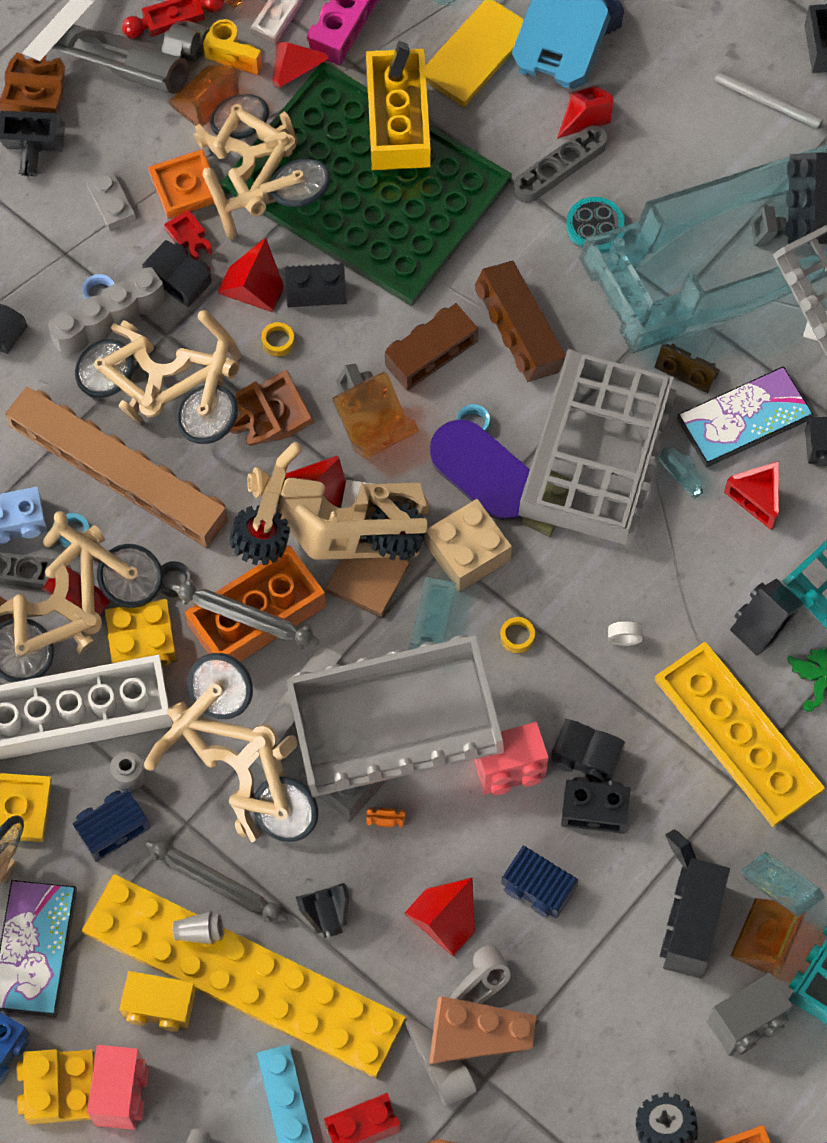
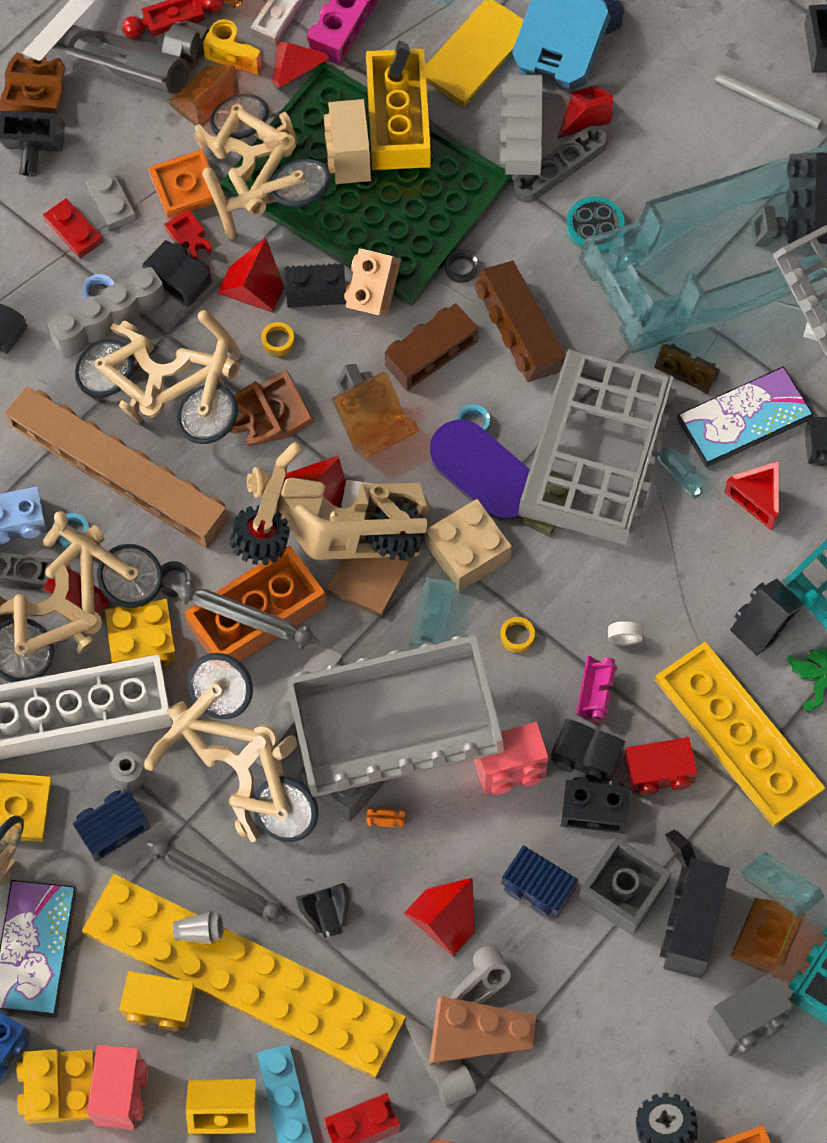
none -> red plate [43,198,103,259]
none -> yellow brick [186,1079,258,1134]
none -> tan brick [324,99,371,184]
none -> light nougat brick [344,248,401,317]
none -> black piece [445,249,478,283]
none -> light grey brick [500,74,542,175]
none -> dark pink hinge [576,655,617,726]
none -> dark grey brick [578,837,672,936]
none -> red brick [624,737,697,796]

